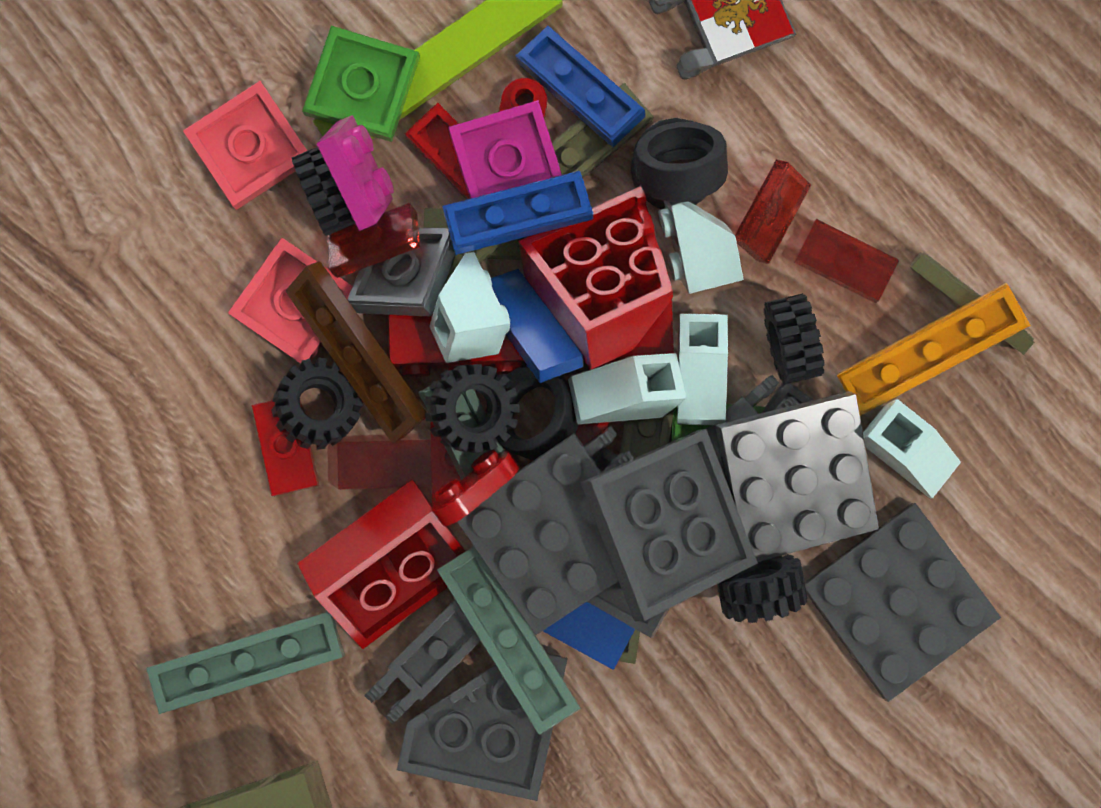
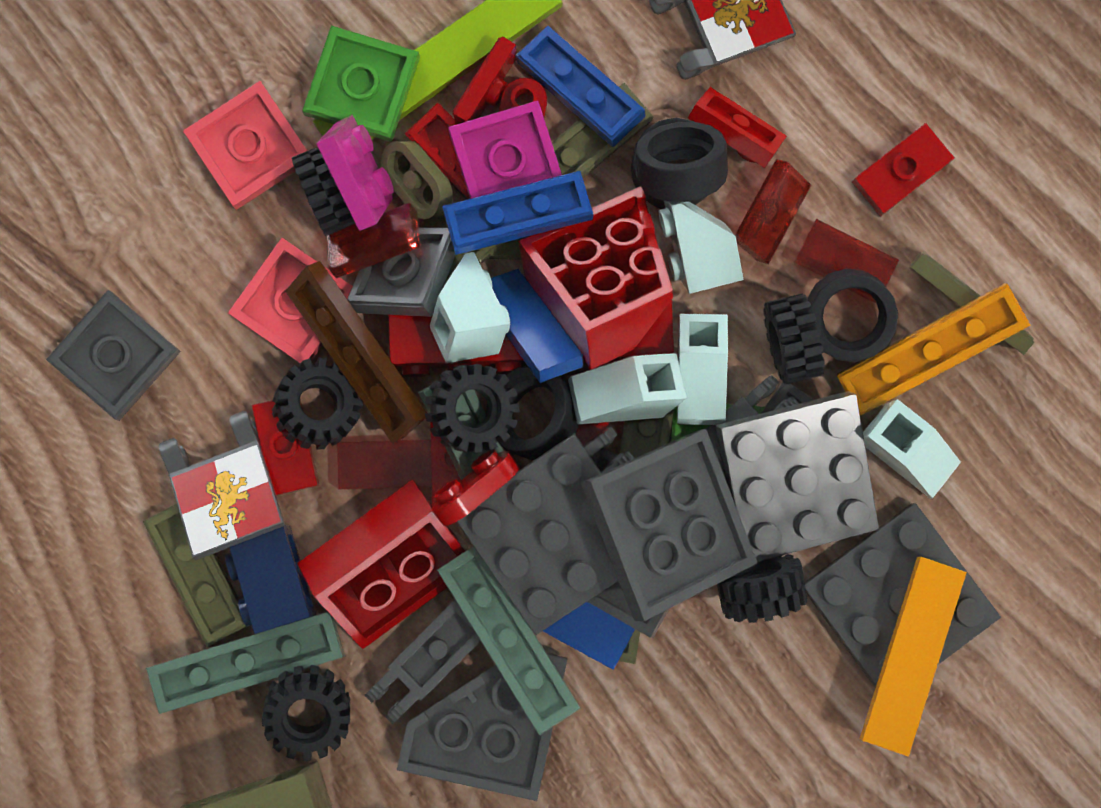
none -> dark grey tile [46,290,181,421]
none -> olive tile [143,504,246,647]
none -> flag [159,411,286,560]
none -> dark blue brick [225,525,317,634]
none -> black tyre [262,665,350,761]
none -> olive plate [381,141,453,219]
none -> red plate [453,36,517,124]
none -> red plate [687,87,787,168]
none -> black tyre [807,269,899,362]
none -> red plate [852,123,955,217]
none -> light orange tile [859,557,967,757]

